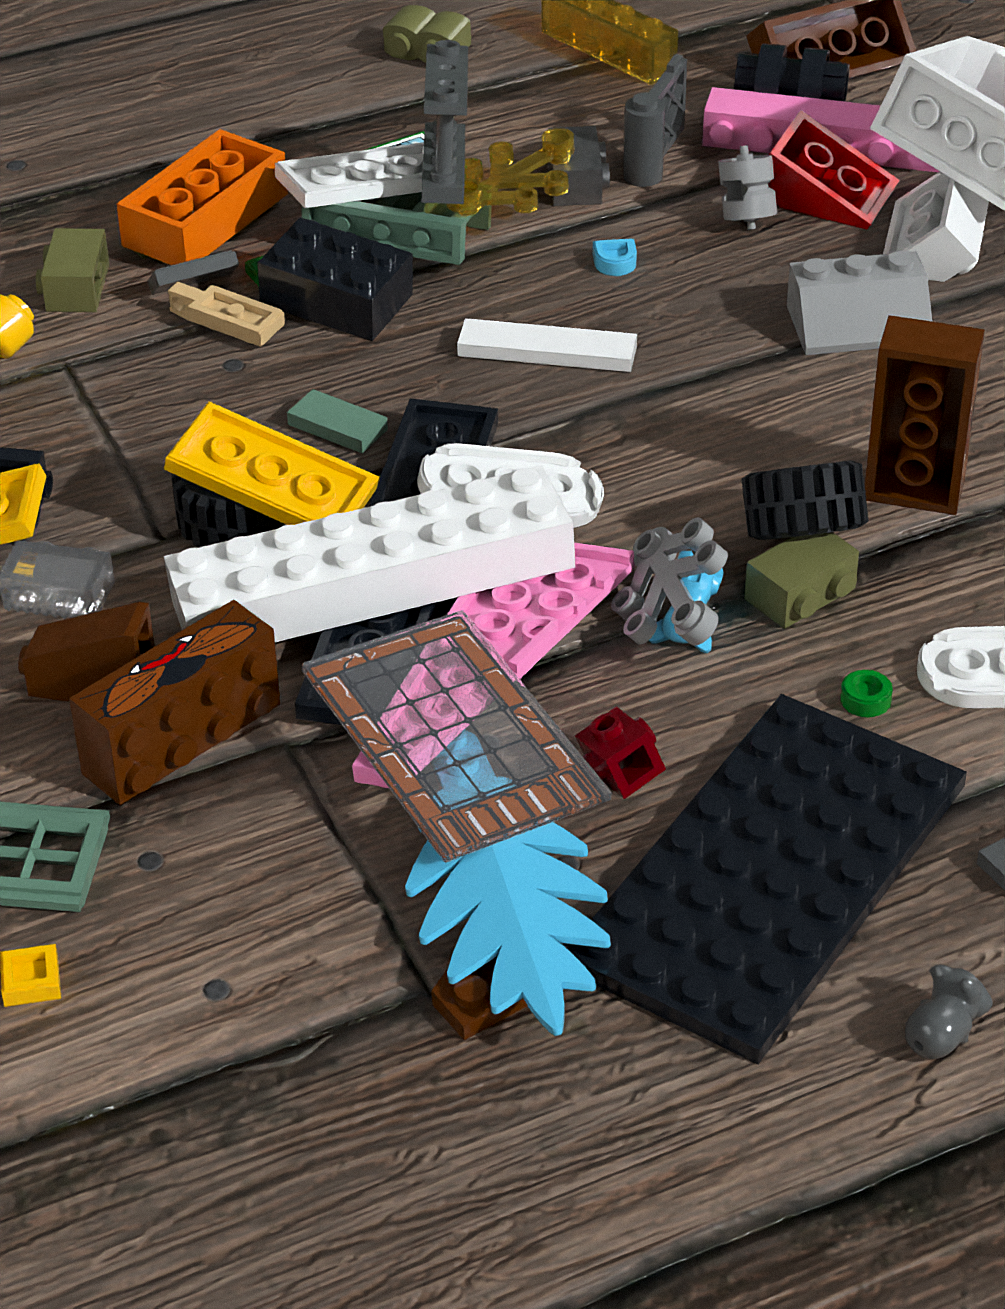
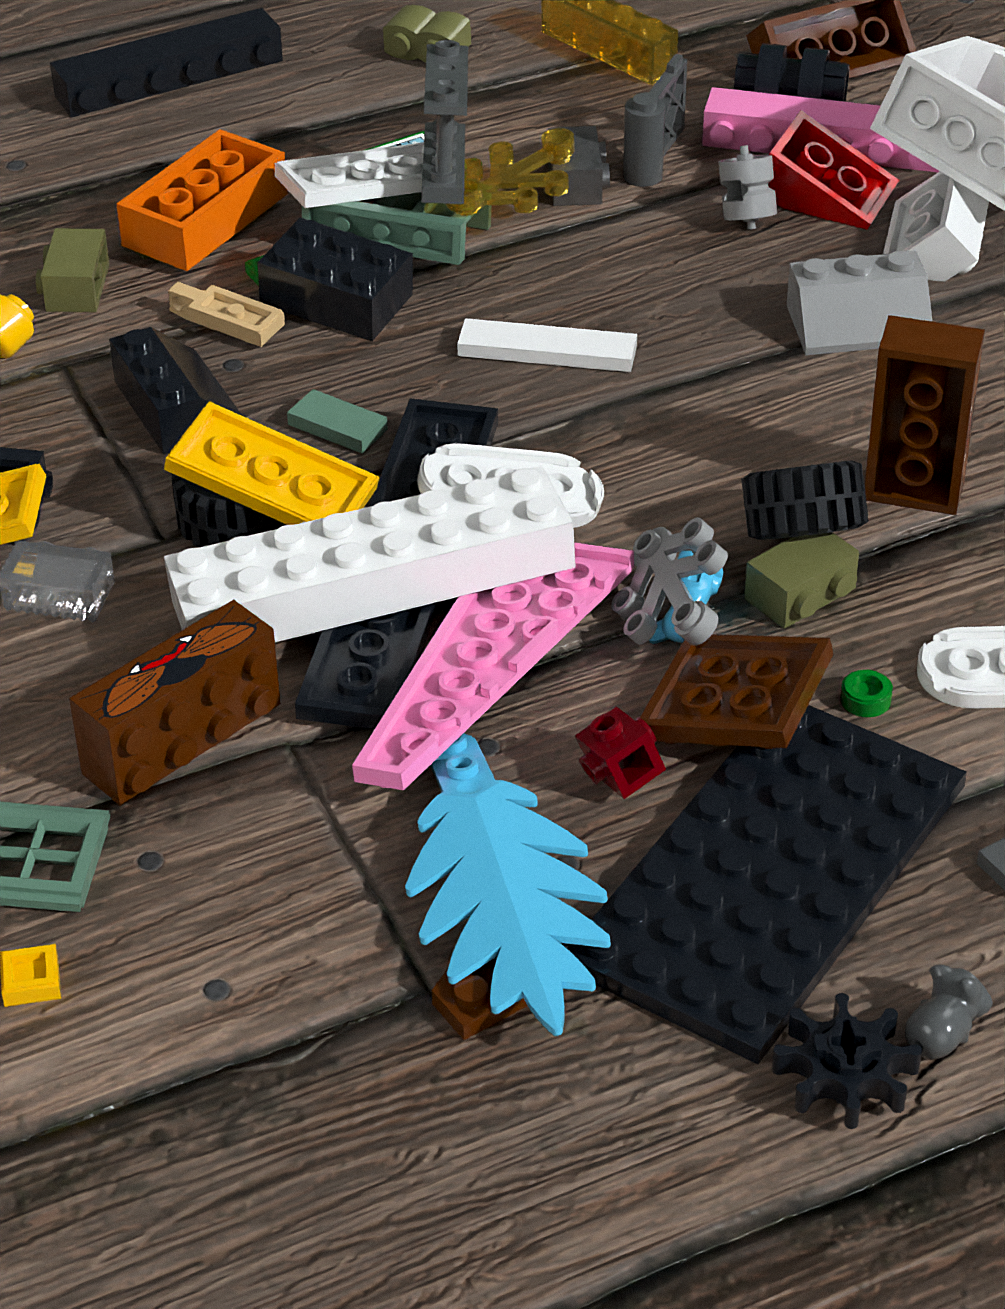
reddish brown slope [18,602,155,702] -> none
dark grey tile [147,250,239,295] -> none
clear piece [302,610,612,863] -> none
medium azure tile [592,238,637,276] -> none
none -> black brick [50,8,283,118]
none -> black slope [109,327,243,454]
none -> reddish brown plate [640,634,834,749]
none -> black gear [772,993,922,1129]

